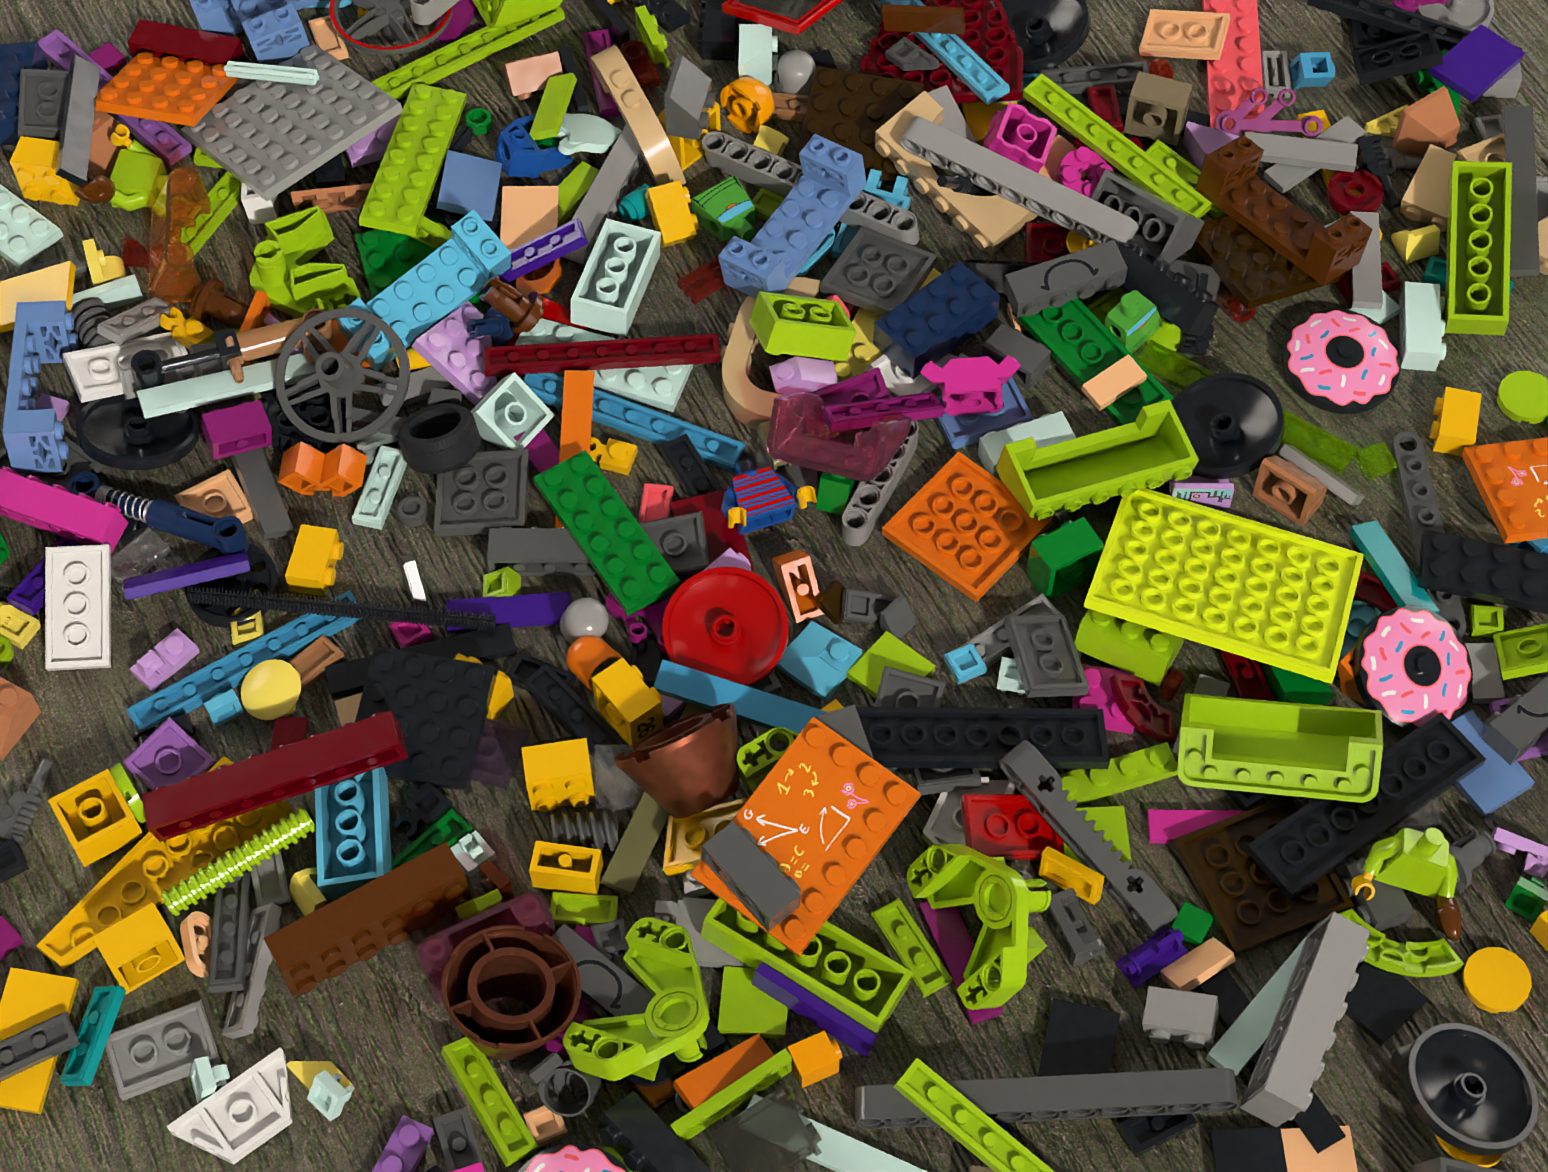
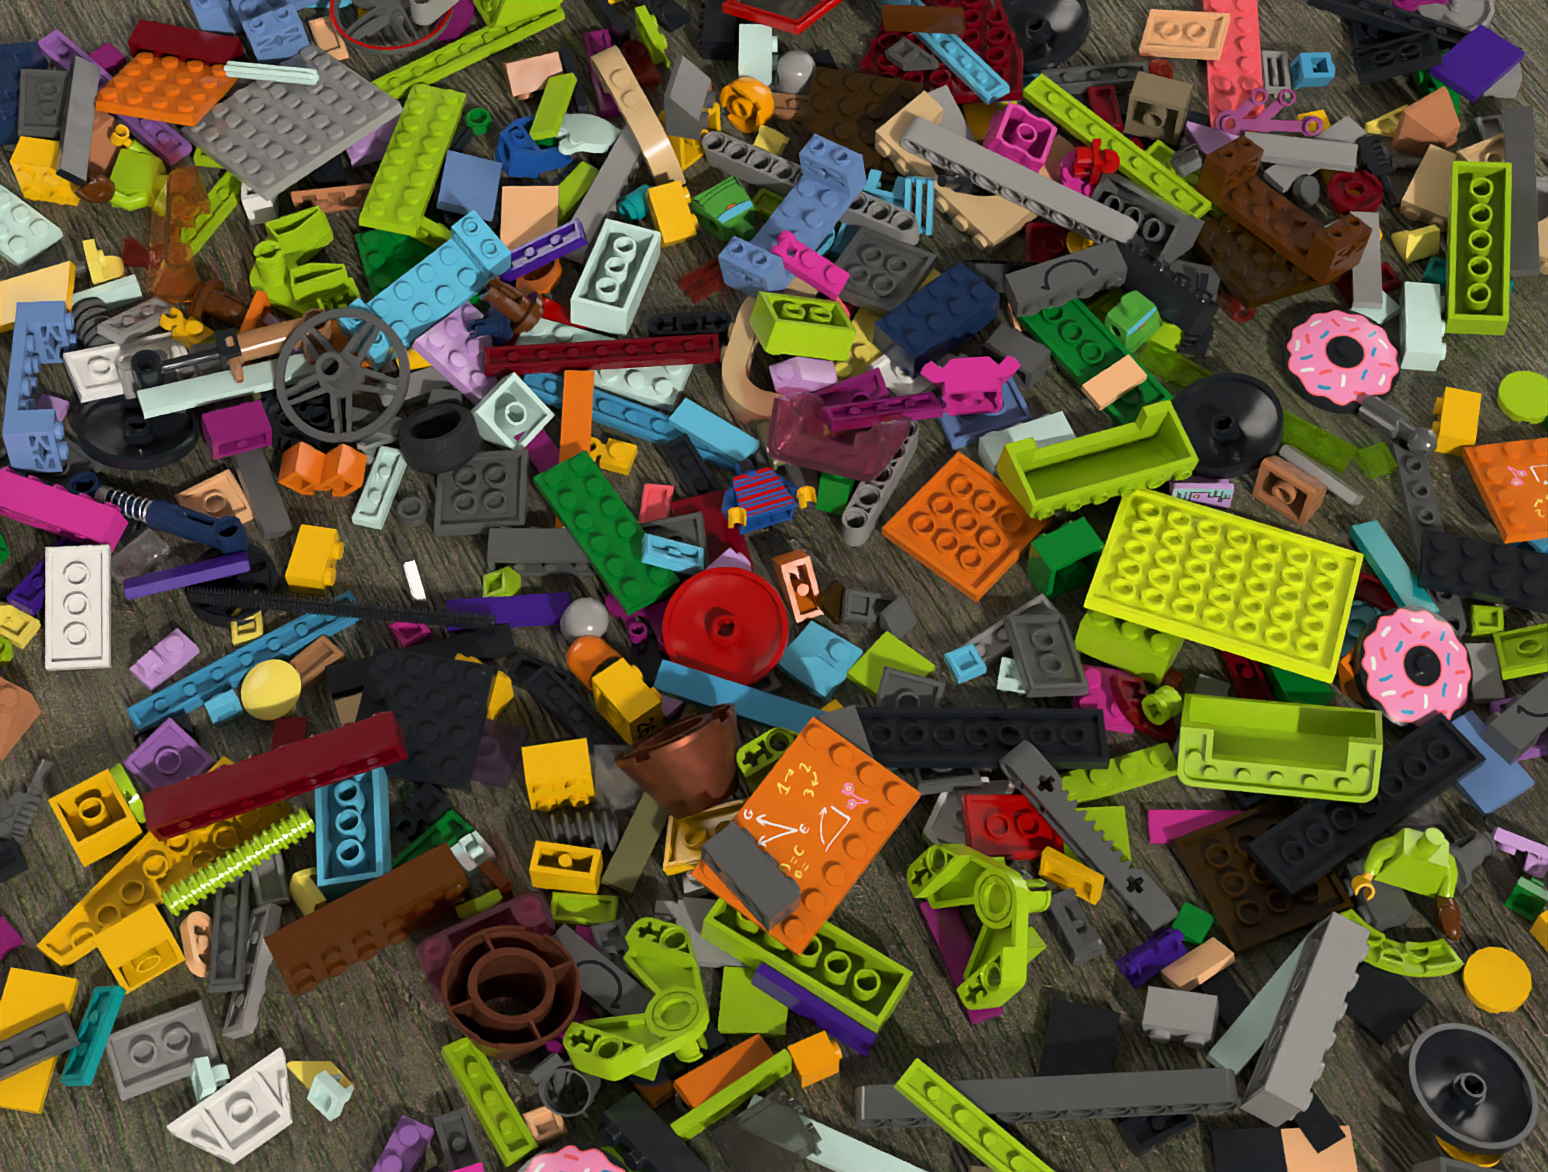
lime tile [870,898,952,998] -> none
none -> medium azure tile [641,533,704,576]
none -> black beam [647,311,731,341]
none -> medium azure tile [669,398,760,464]
none -> dark pink plate [770,230,850,301]
none -> medium azure tile [904,176,935,235]
none -> red hips [1073,138,1120,185]
none -> lime wheel [1142,685,1183,725]
none -> dark grey piece [1170,136,1204,178]
none -> dark grey tile [1293,176,1320,205]
none -> dark grey piece [1358,395,1437,457]

